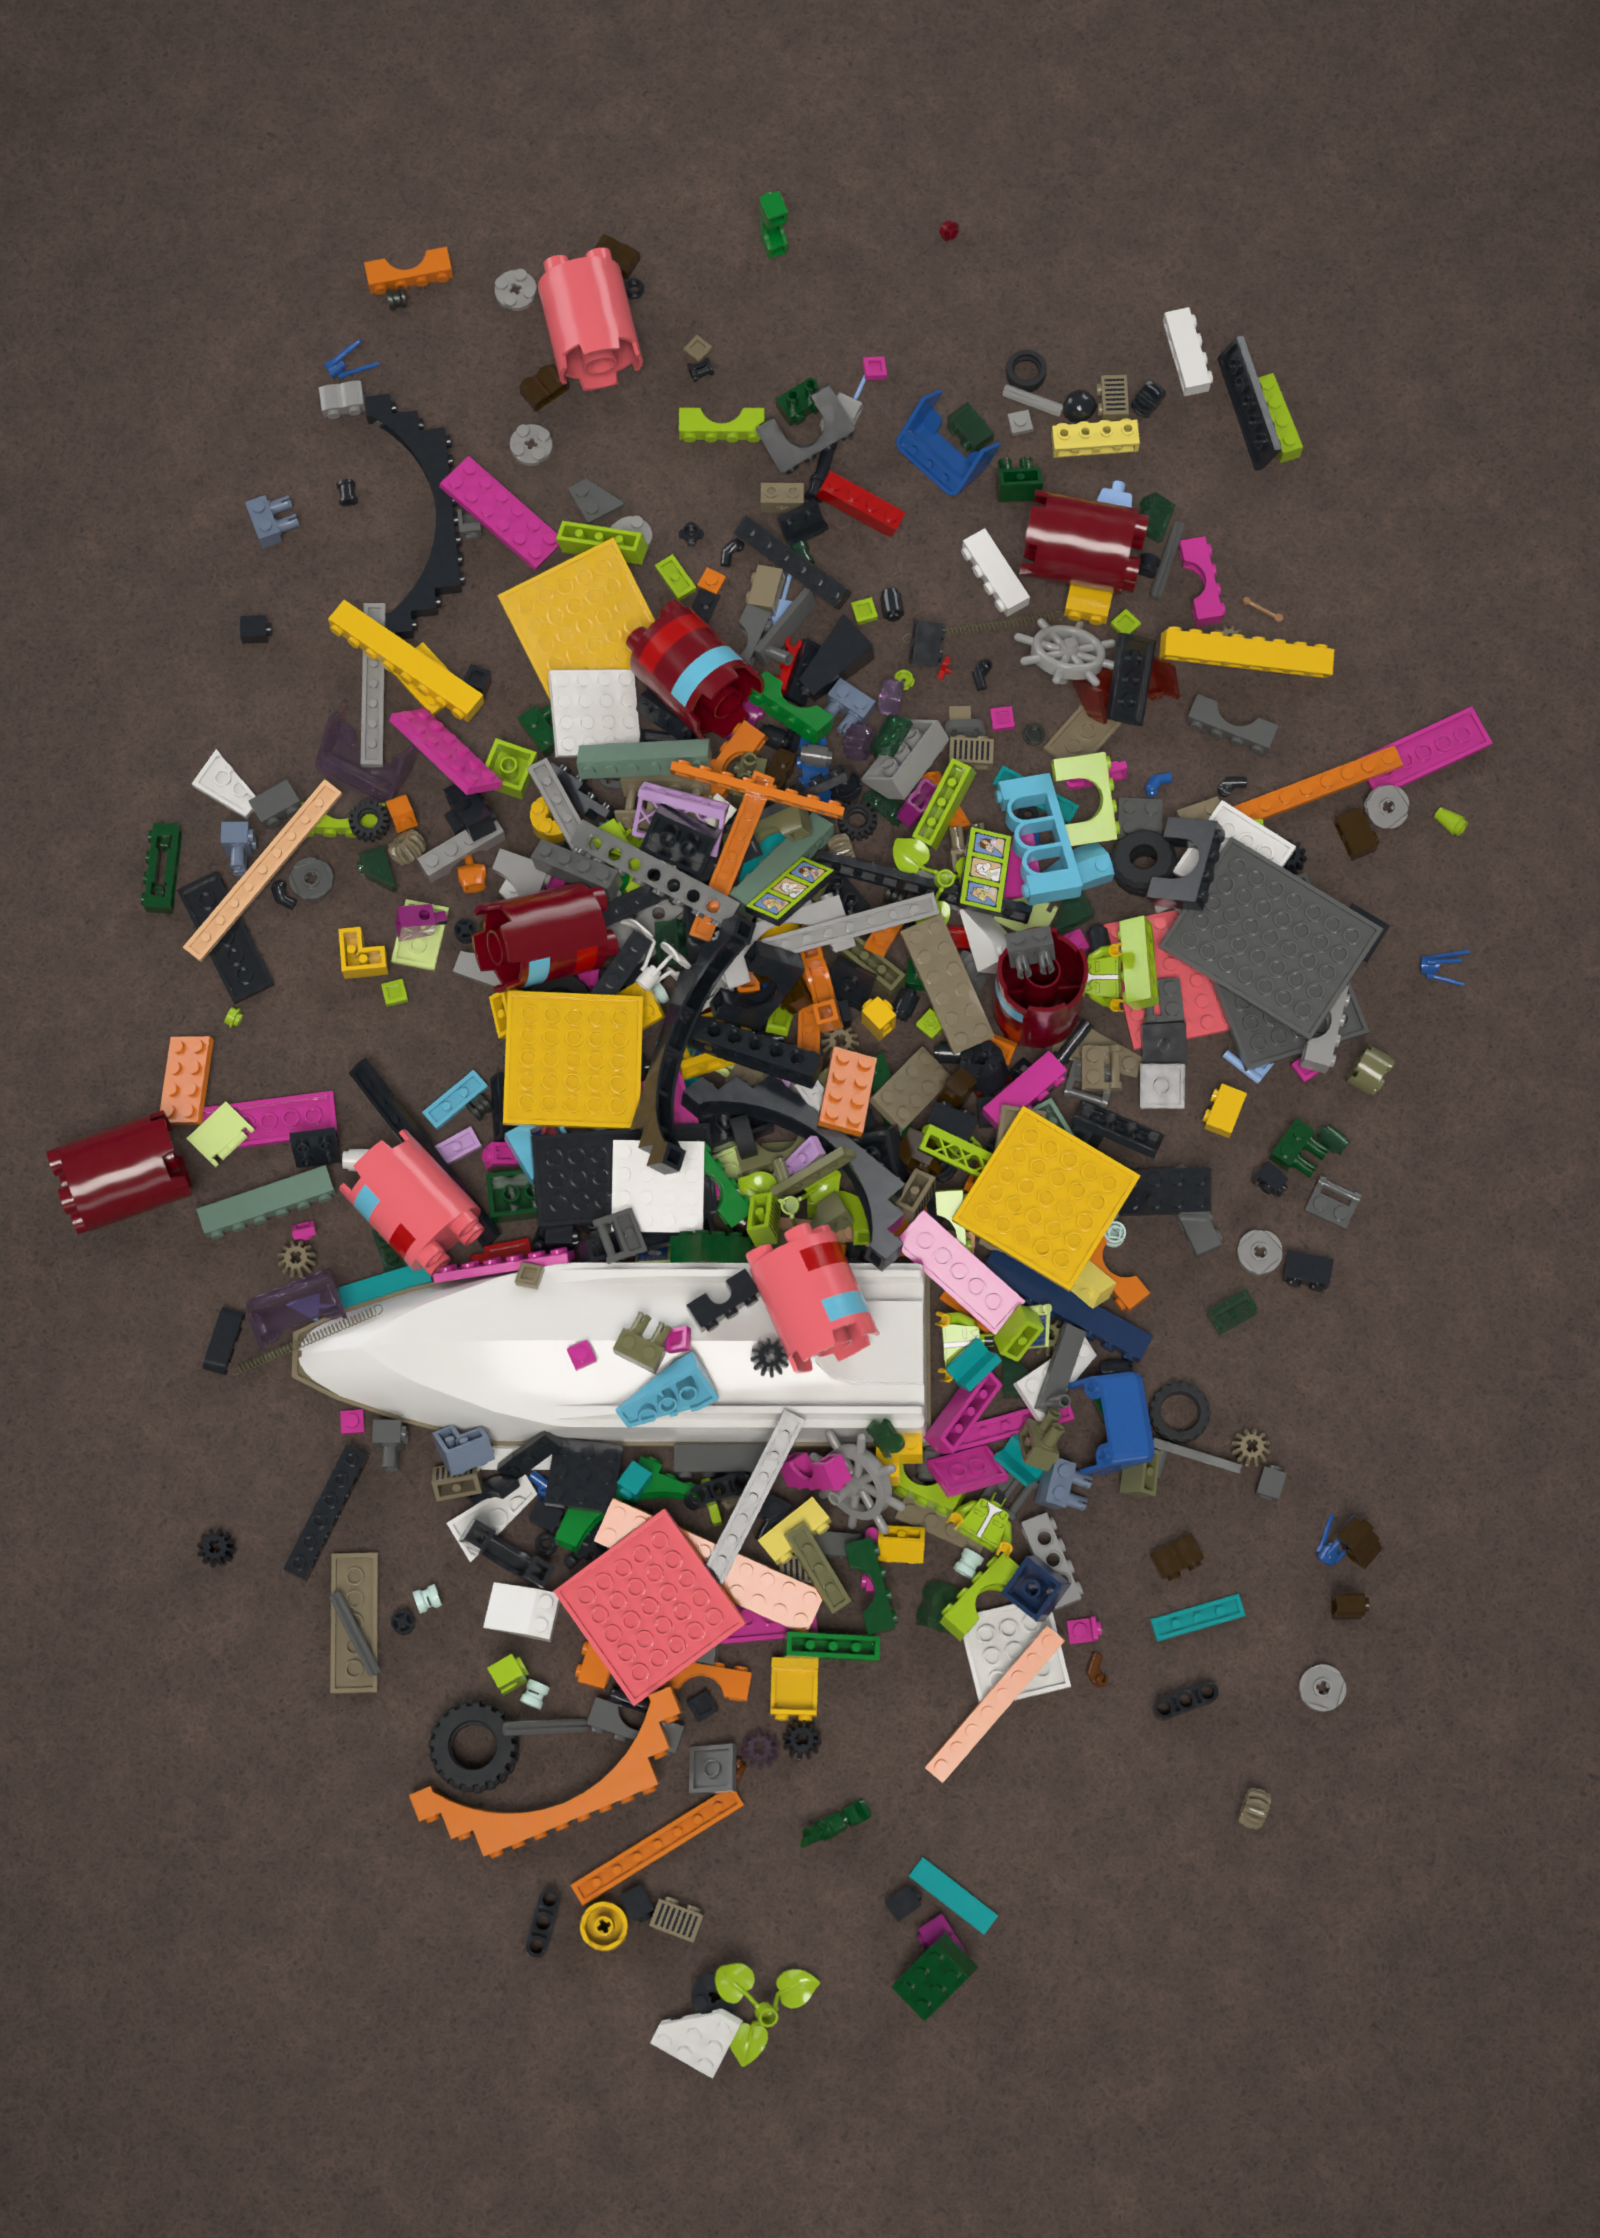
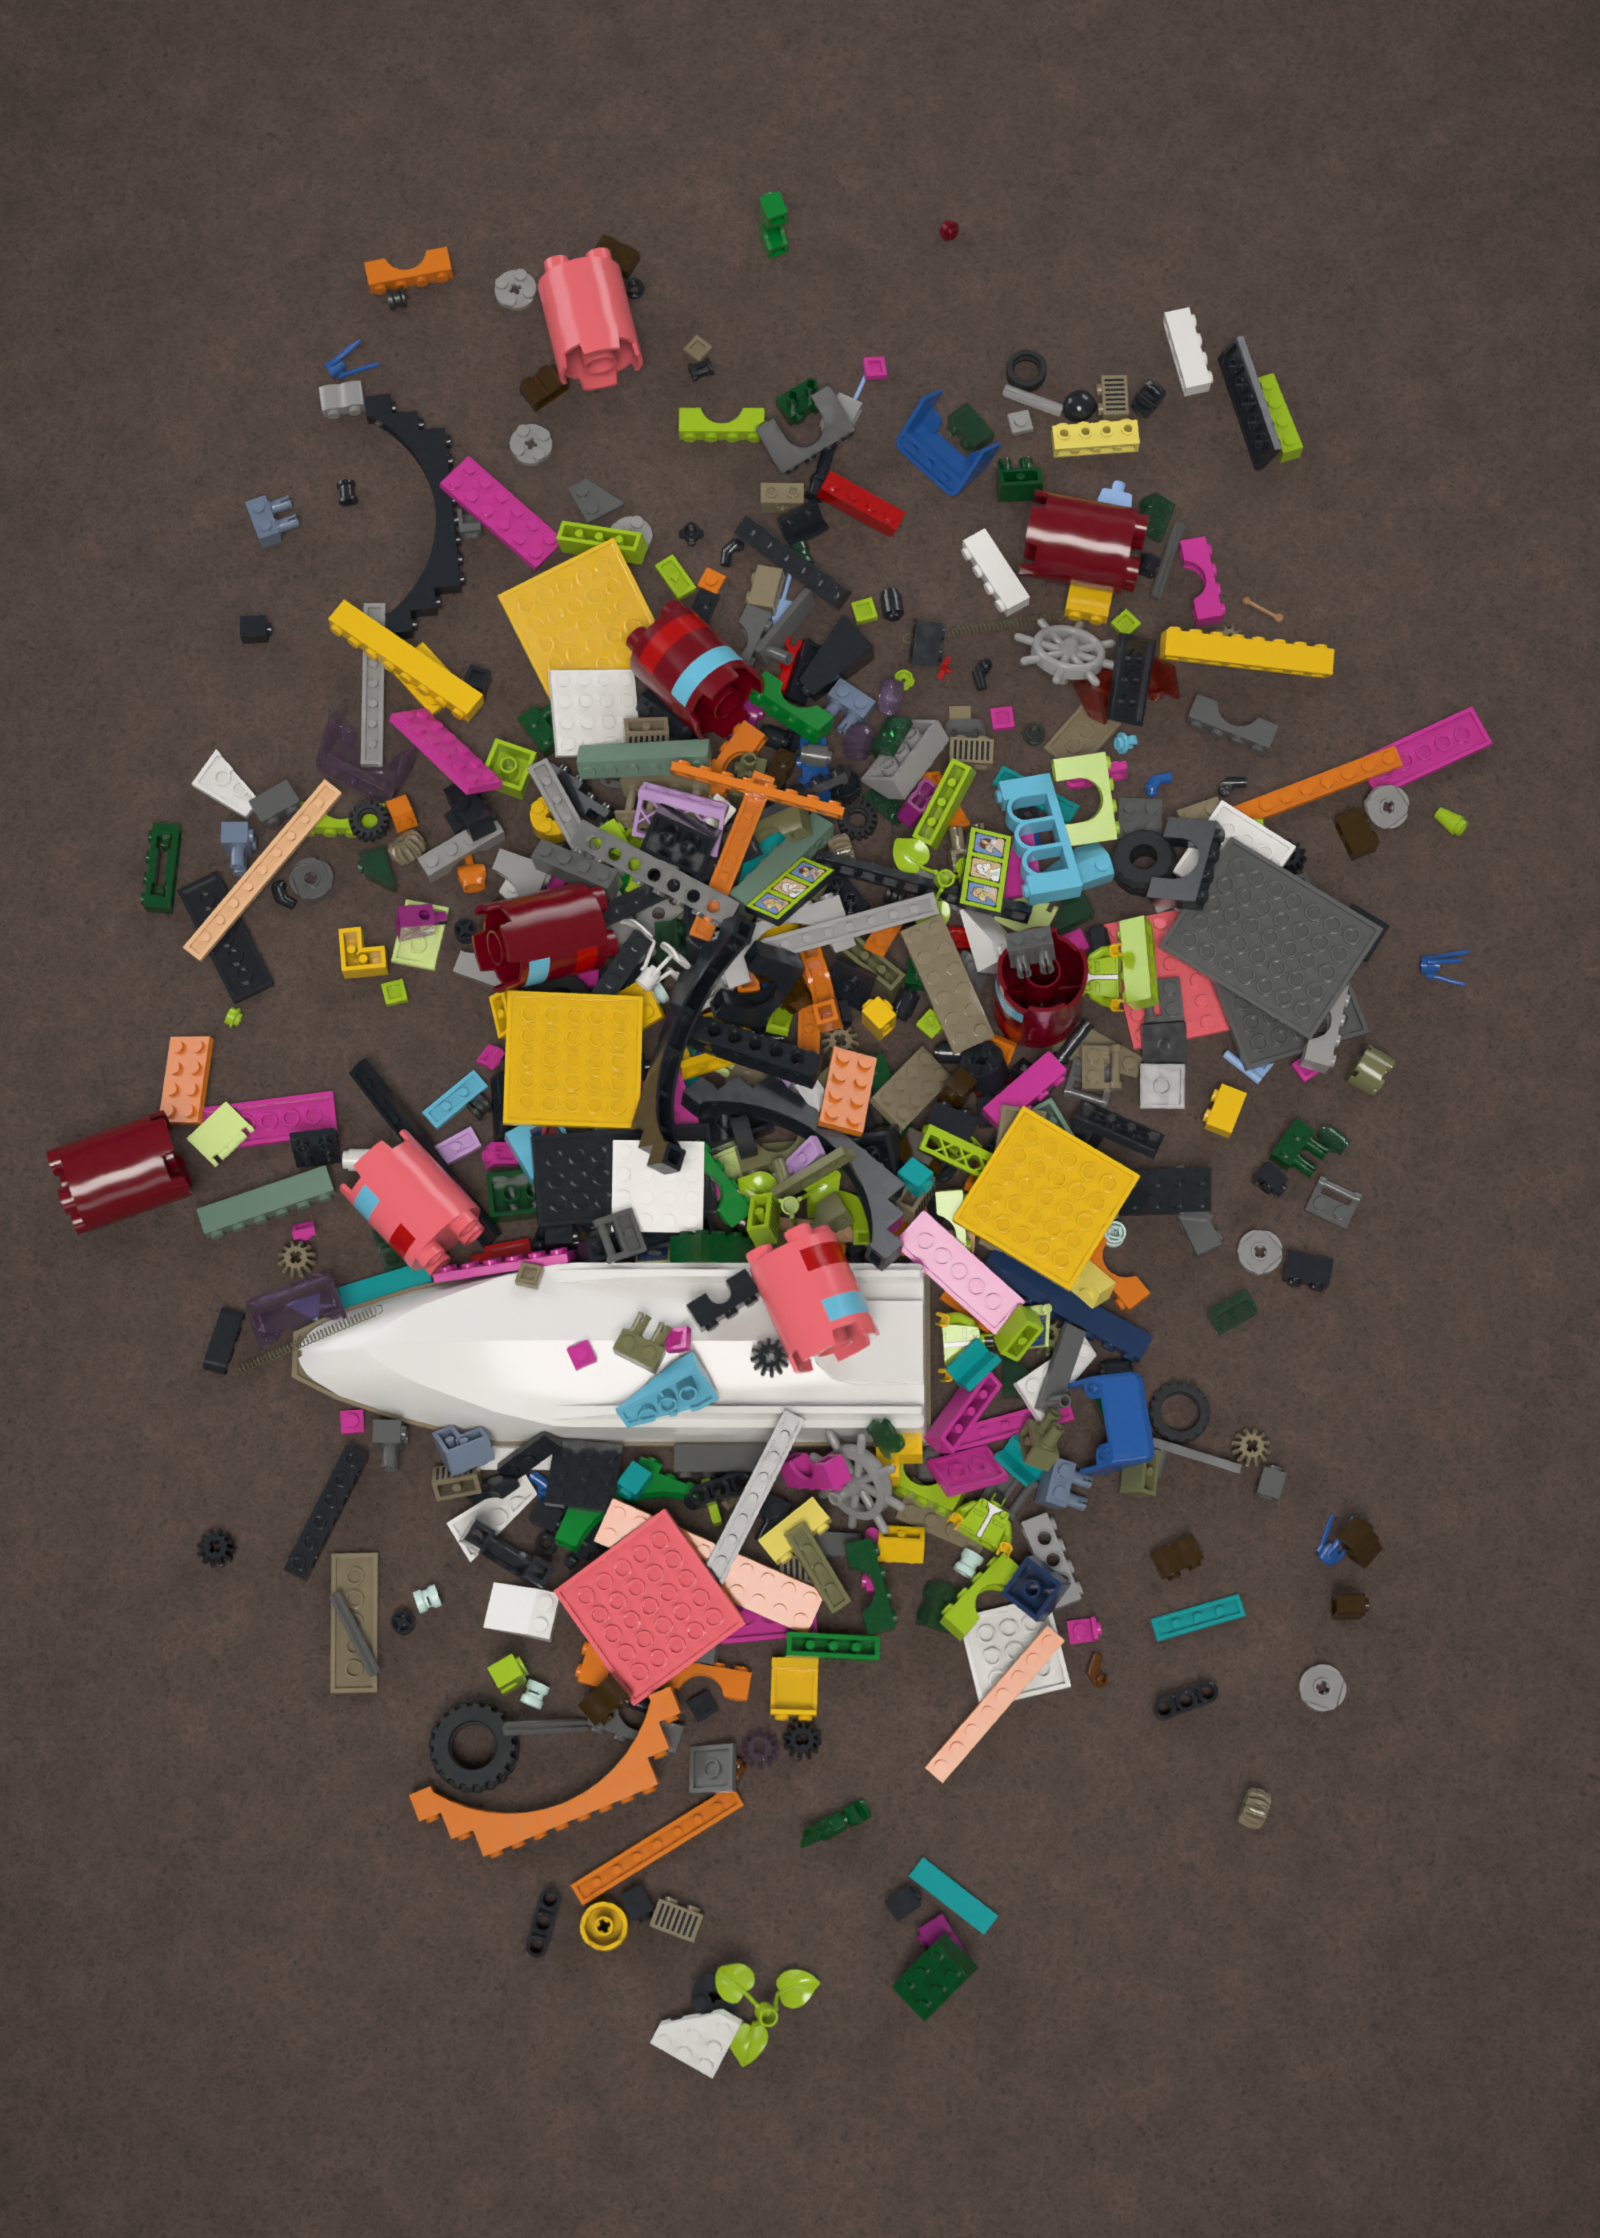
none -> dark pink plate [476,1044,505,1071]
none -> dark brown brick [578,1673,633,1727]
none -> dark tan brick [623,717,669,743]
none -> teal brick [898,1157,934,1198]
none -> medium azure plate [1114,732,1138,754]

